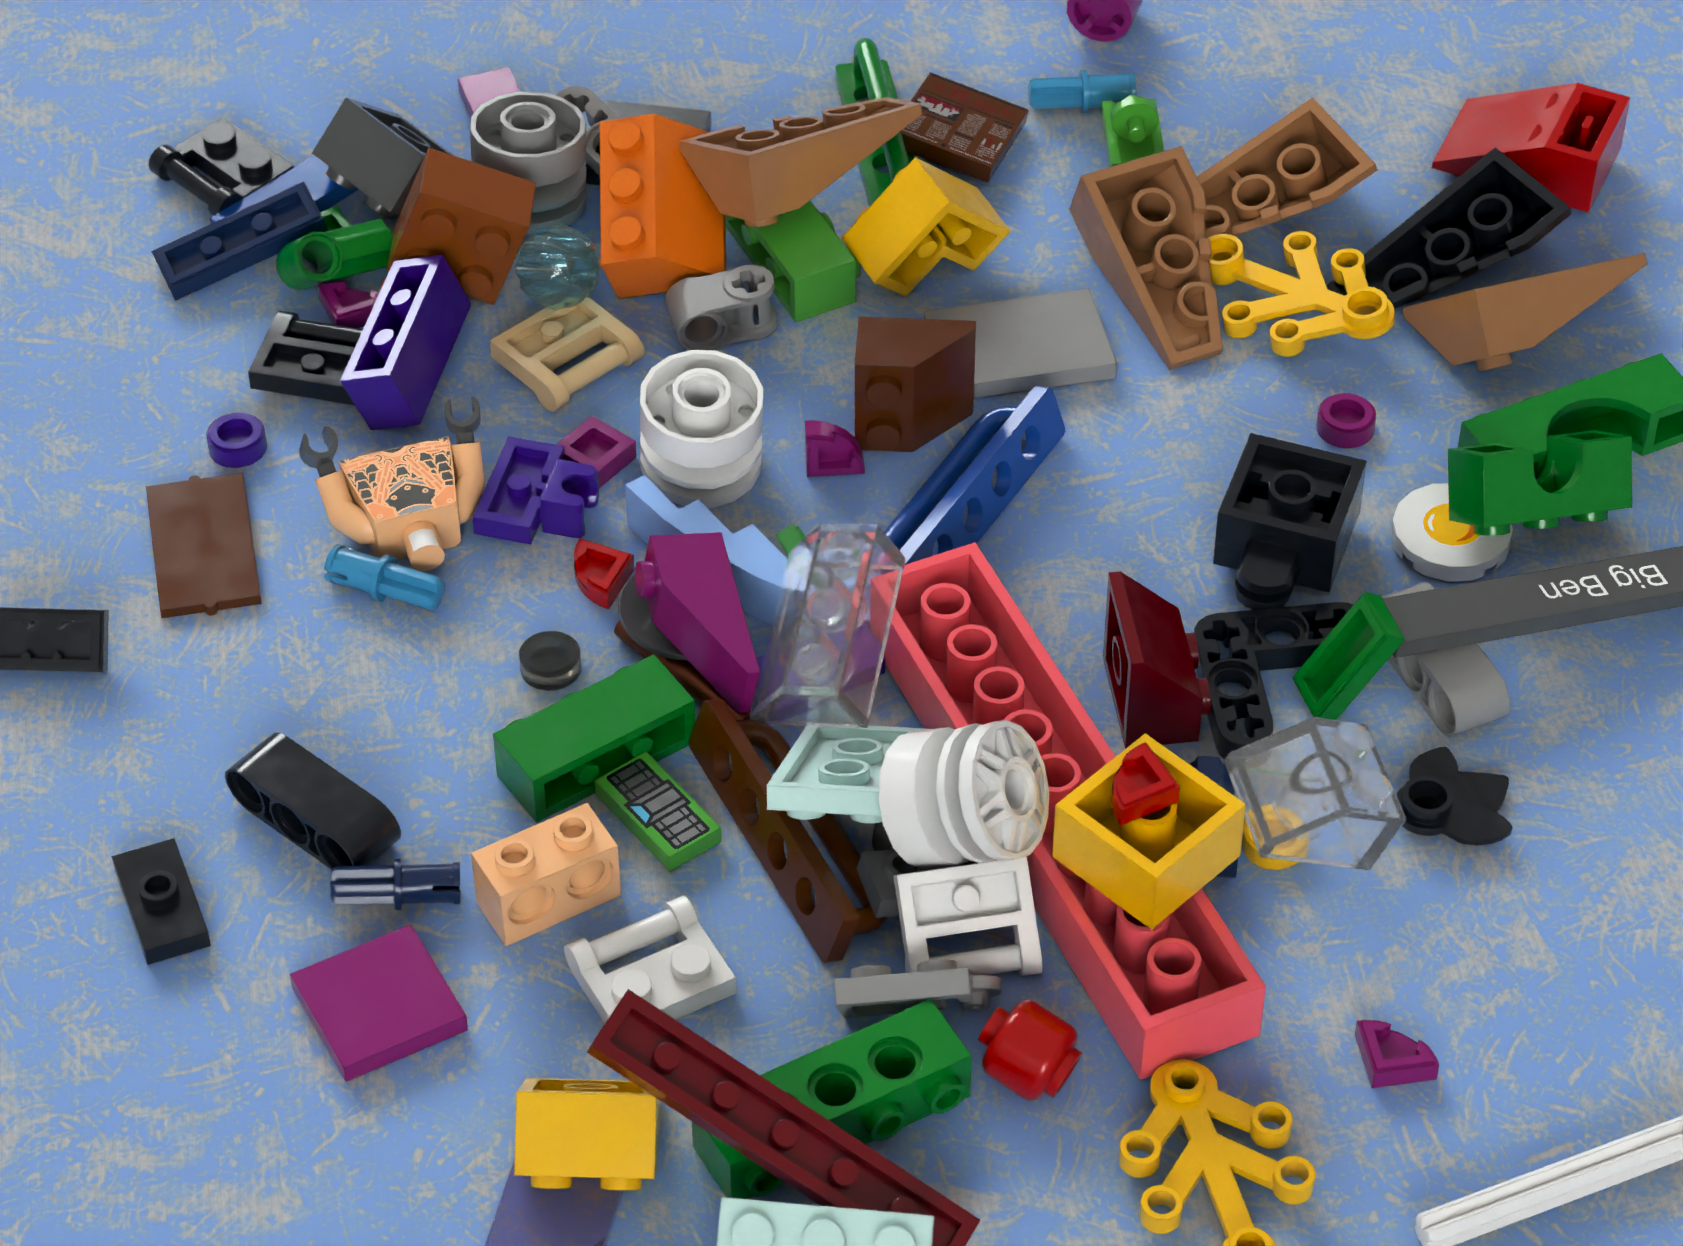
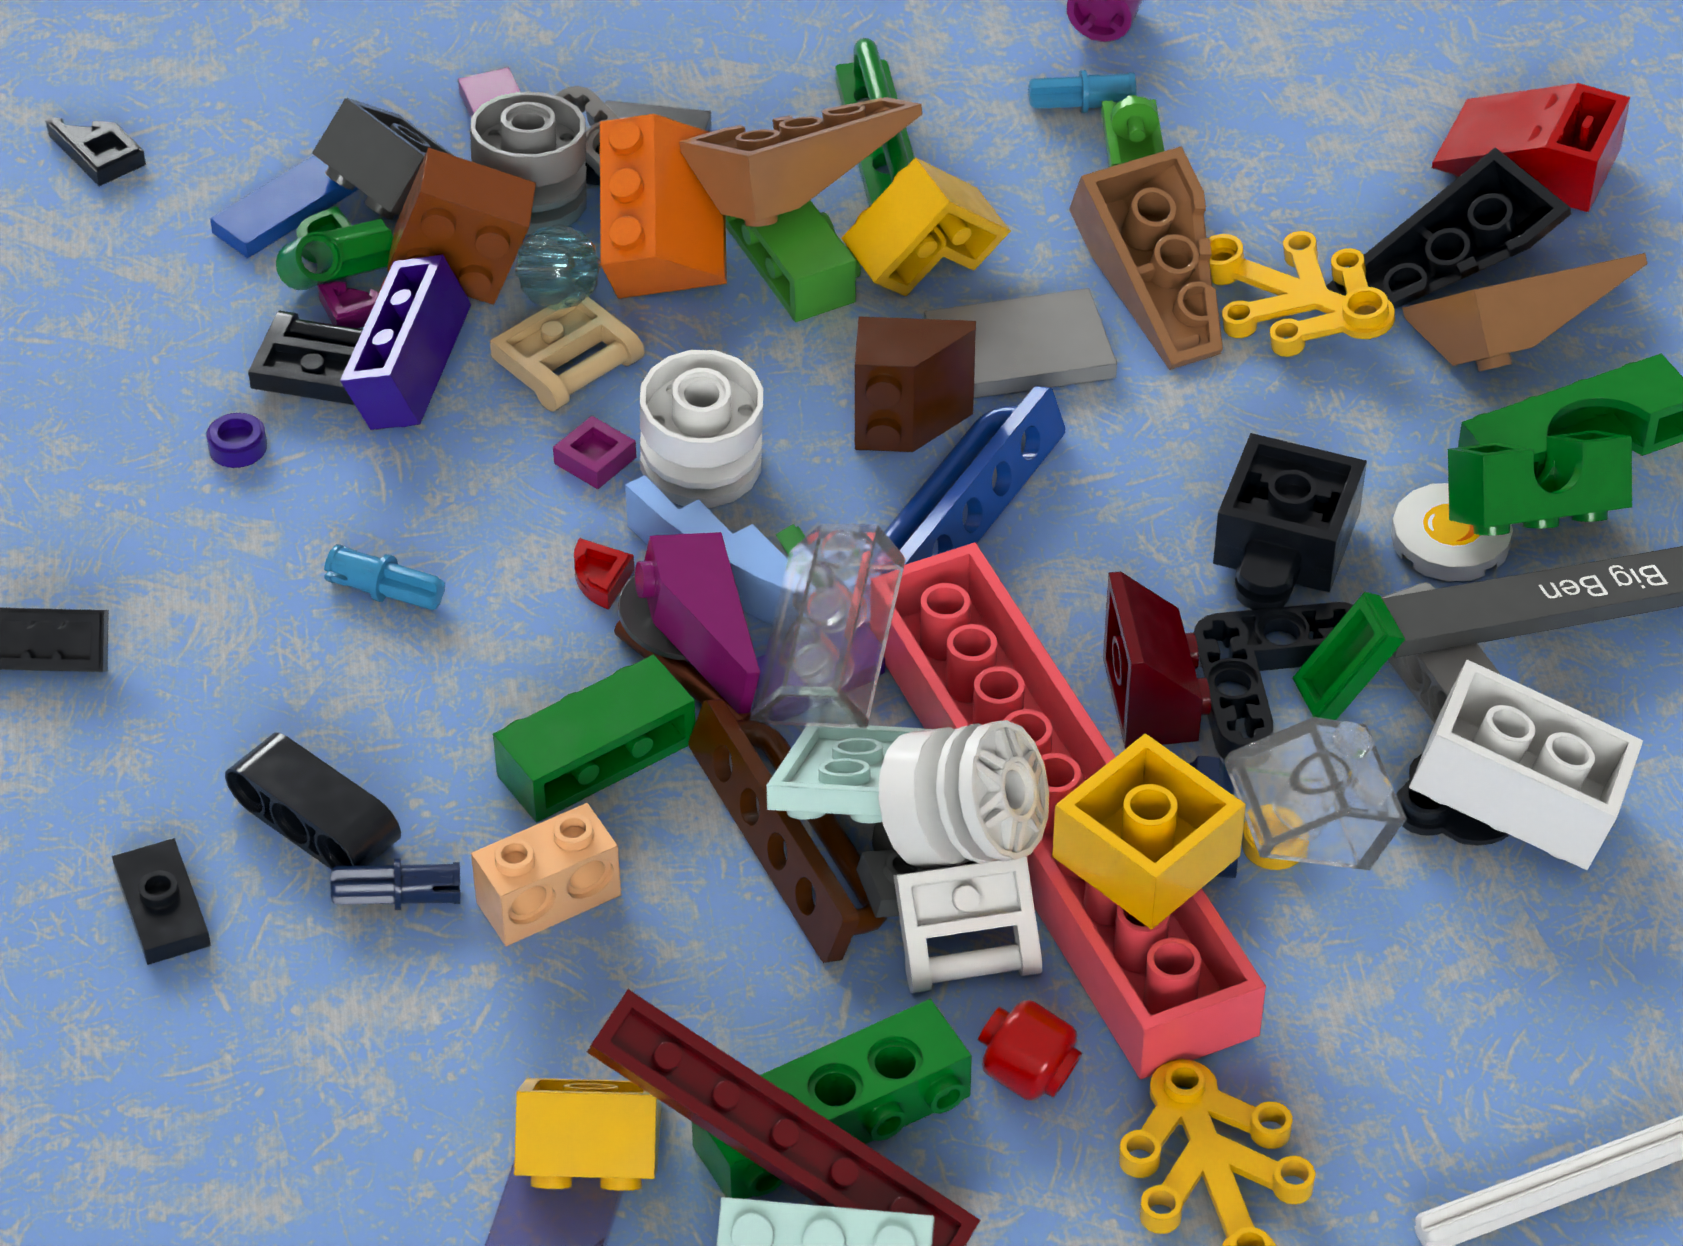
reddish brown piece [146,473,262,618] -> none
black plate [149,117,294,216] -> none
dark blue tile [152,182,328,301] -> none
magenta tile [290,924,468,1082] -> none
light nougat torso [299,396,485,571] -> none
dark purple plate [473,436,599,544] -> none
clear smoke tile [519,631,582,691] -> none
white plate [564,895,736,1024] -> none
tile [594,751,722,872] -> none
light grey piece [665,264,778,351] -> none
magenta tile [805,420,865,477] -> none
light grey hinge [834,959,1002,1018] -> none
reddish brown tile [901,72,1029,182] -> none
red tile [1111,742,1180,826] -> none
medium nougat wedge [1197,98,1377,238] -> none
magenta tile [1316,393,1376,448] -> none
magenta tile [1355,1020,1440,1088] -> none
none -> black tile [46,117,146,186]
none -> white brick [1409,660,1643,870]

